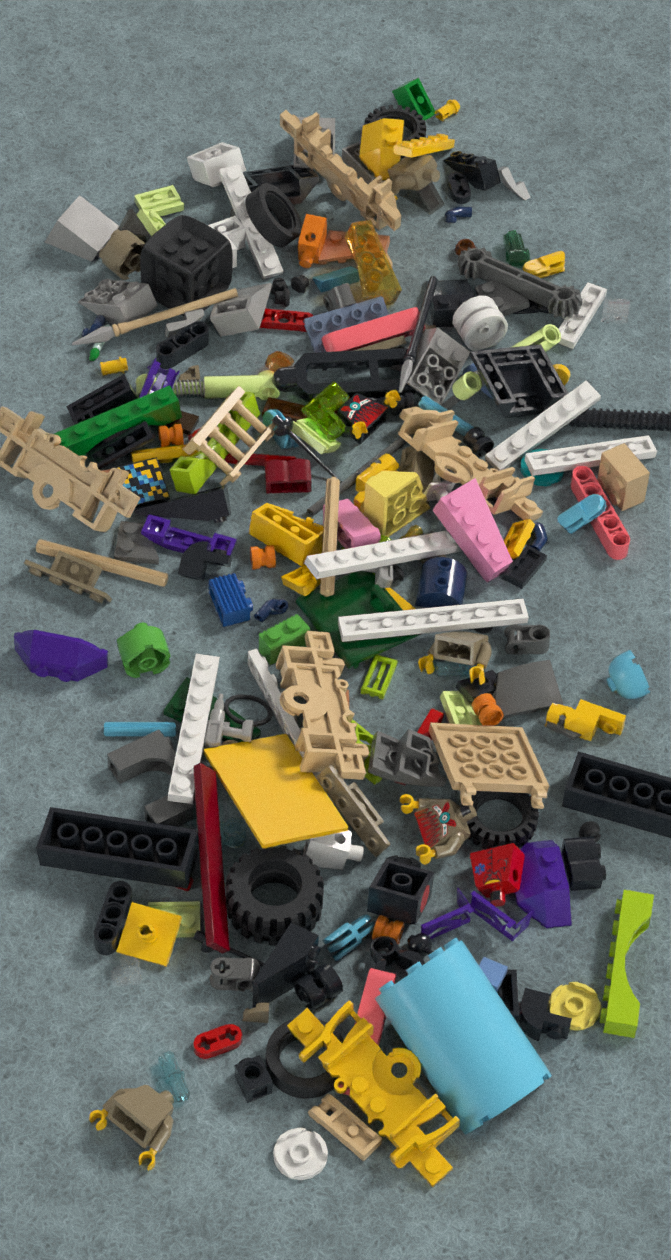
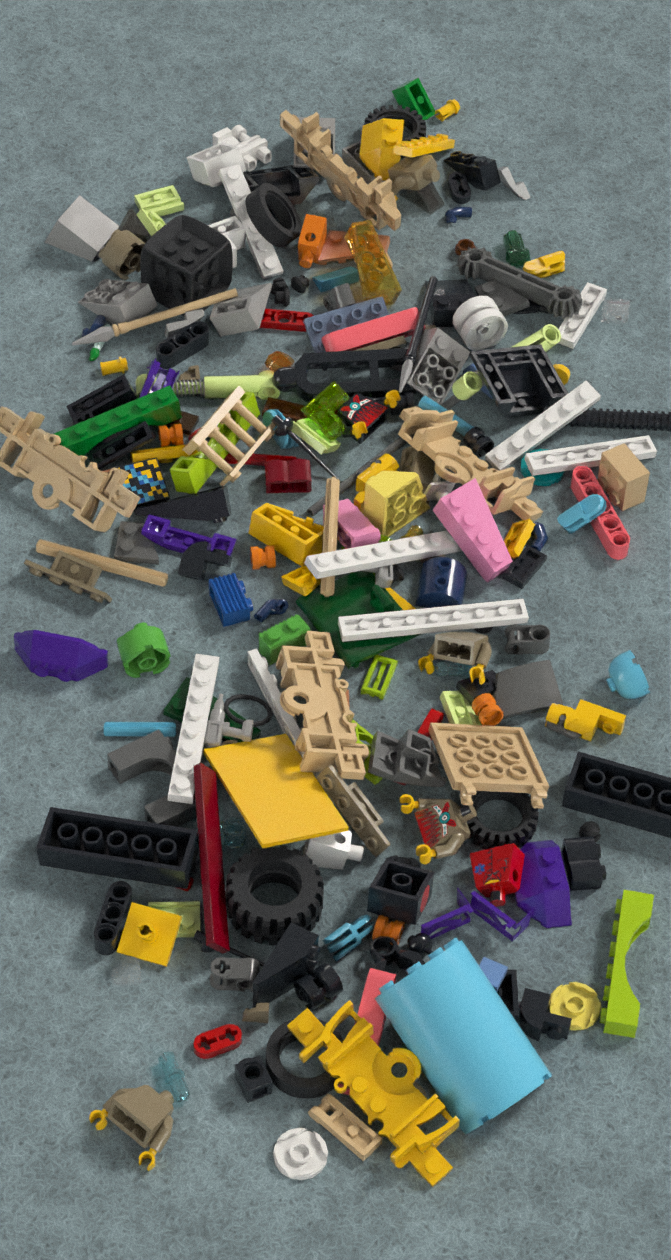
none -> white hips [213,125,272,172]

